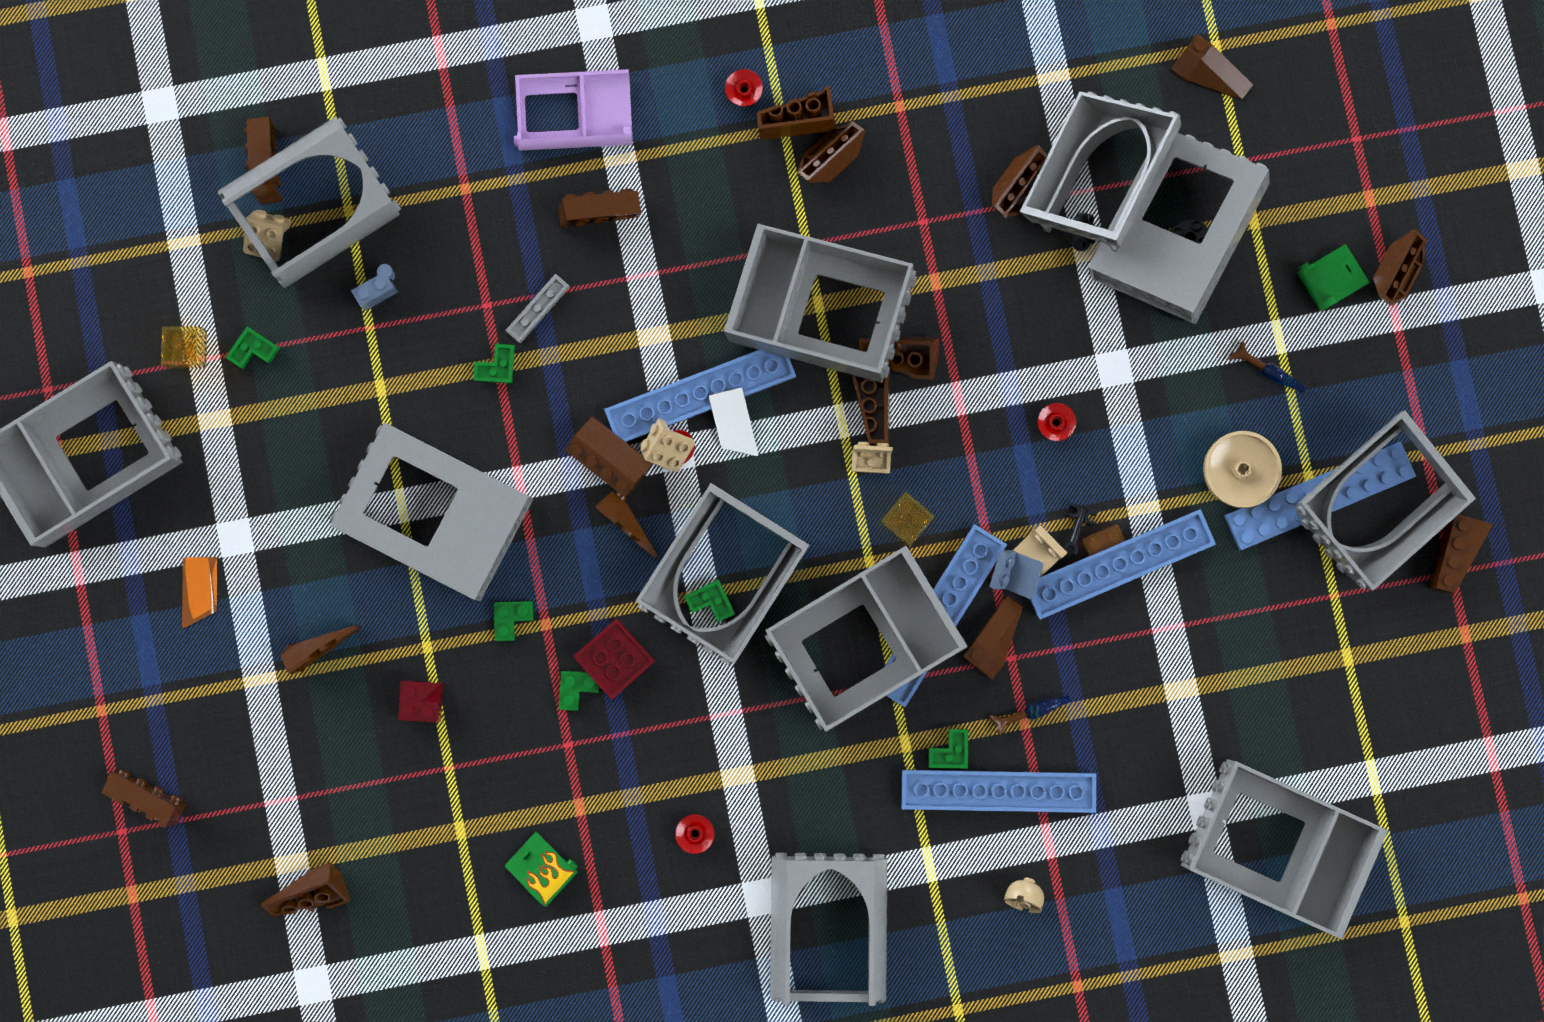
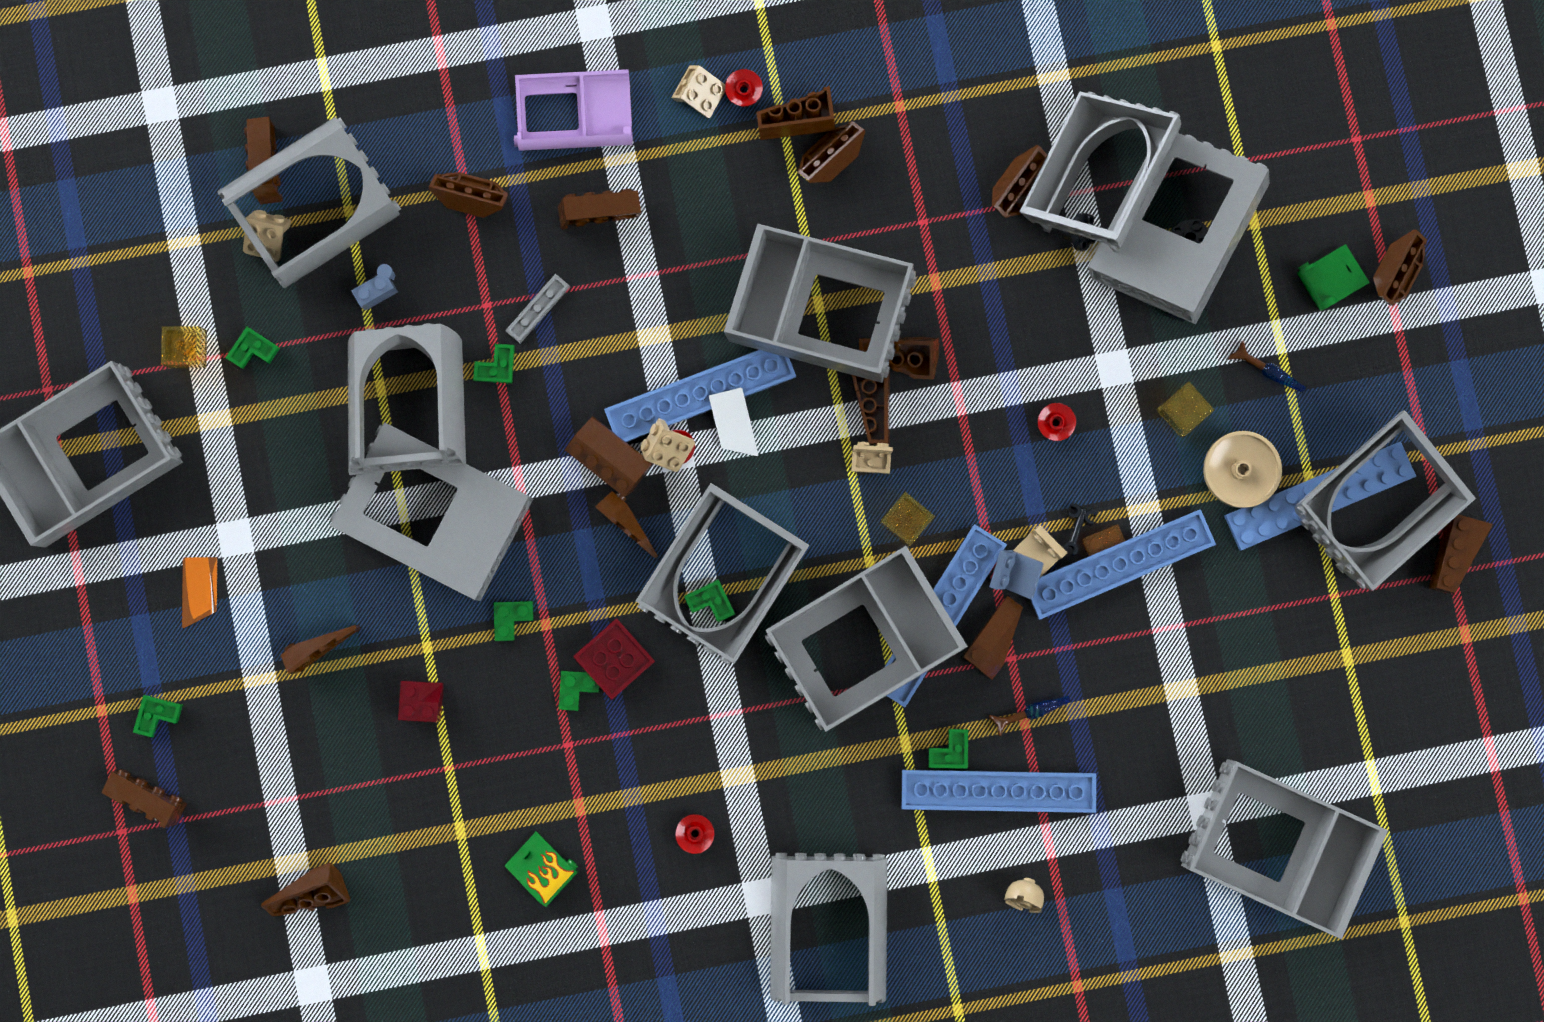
reddish brown wedge [1170,34,1253,100] -> none
none -> green plate [133,695,183,737]
none -> light grey panel [348,323,466,475]
none -> reddish brown wedge [429,172,508,218]
none -> tan bracket [671,65,725,118]
none -> clear yellow brick [1156,382,1214,438]

